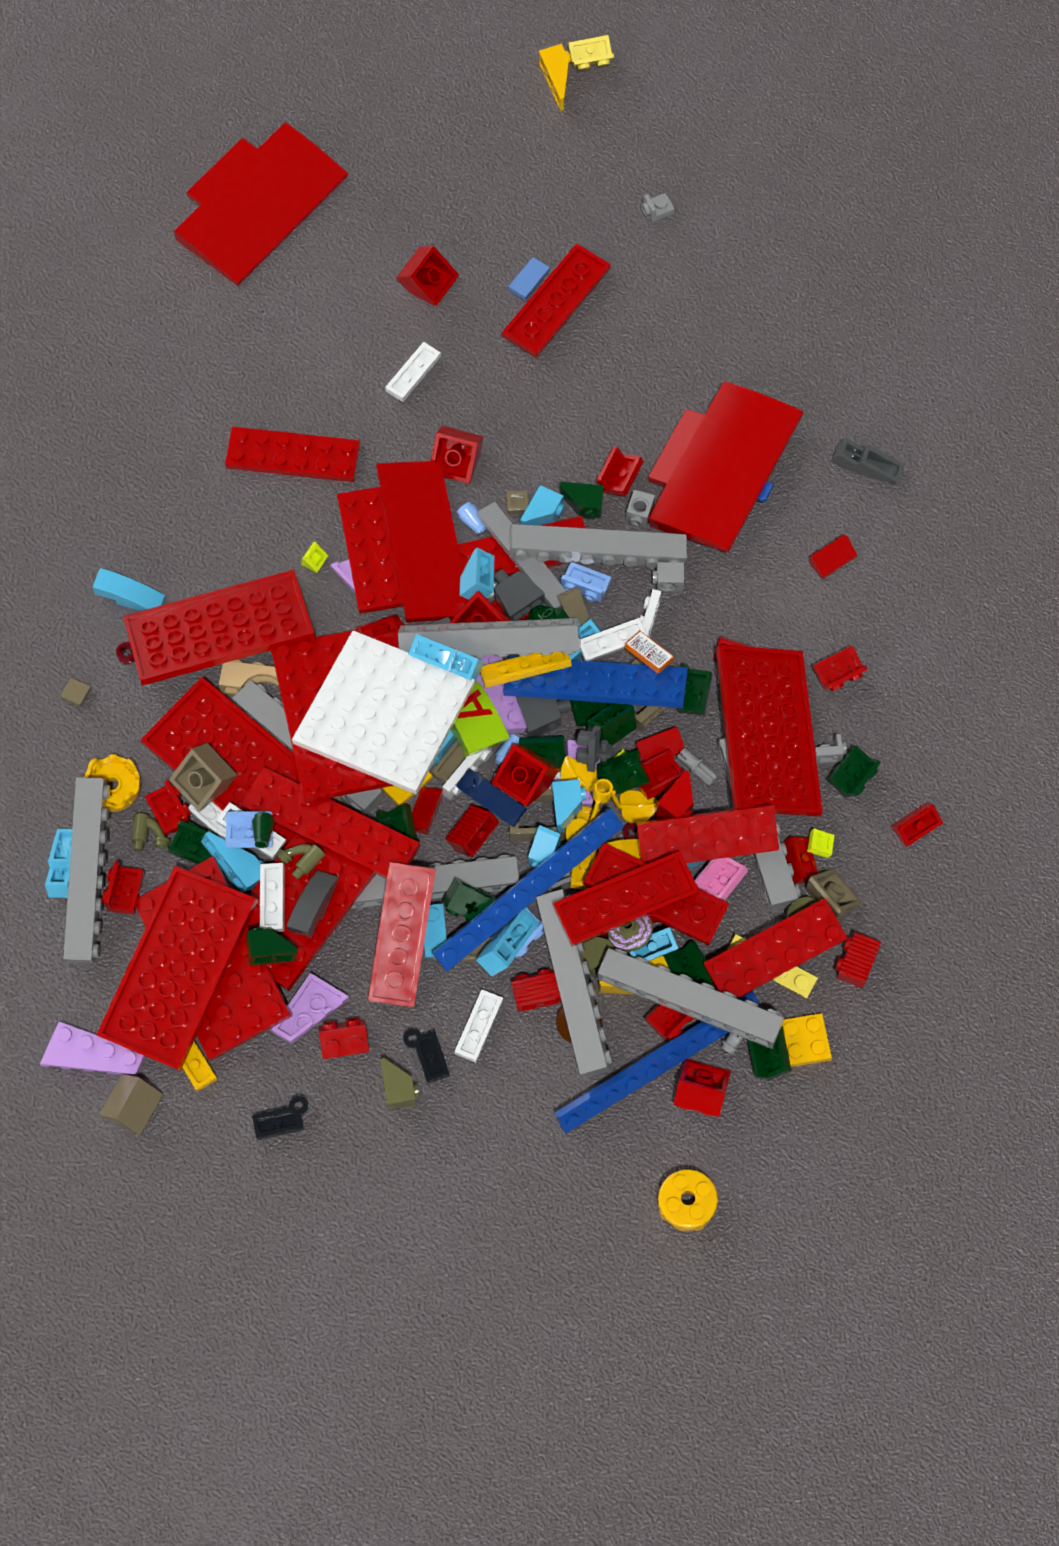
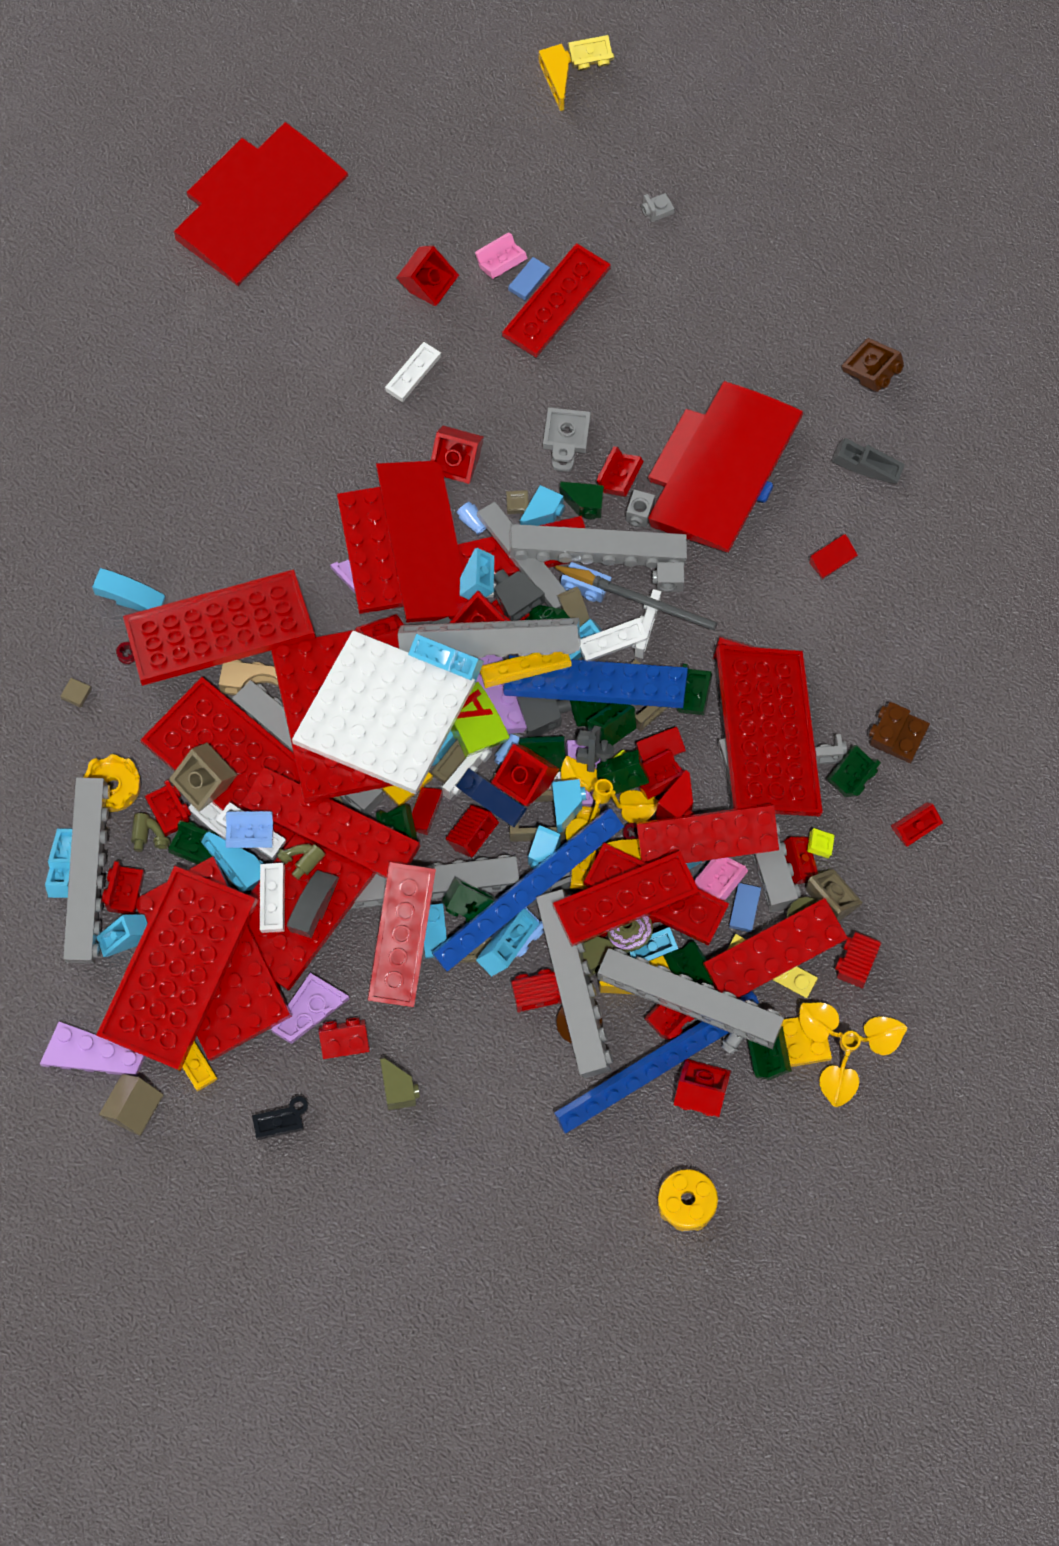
red plate [225,426,360,482] -> none
dark green slope [245,927,298,966] -> none
dark green cone [251,812,275,848] -> none
neon yellow slope [301,542,329,573] -> none
black hinge [403,1029,450,1084] -> none
white plate [454,990,503,1063] -> none
tile [625,631,674,674] -> none
light grey axle [677,748,718,785] -> none
red bracket [812,645,868,691] -> none
none -> medium azure slope [97,914,147,957]
none -> bright pink bracket [475,232,528,279]
none -> light grey plate [543,407,591,472]
none -> dark grey piece [555,565,717,631]
none -> medium blue tile [729,883,761,933]
none -> yellow plant [799,1003,907,1107]
none -> reddish brown plate [842,338,904,392]
none -> reddish brown plate [869,702,930,764]

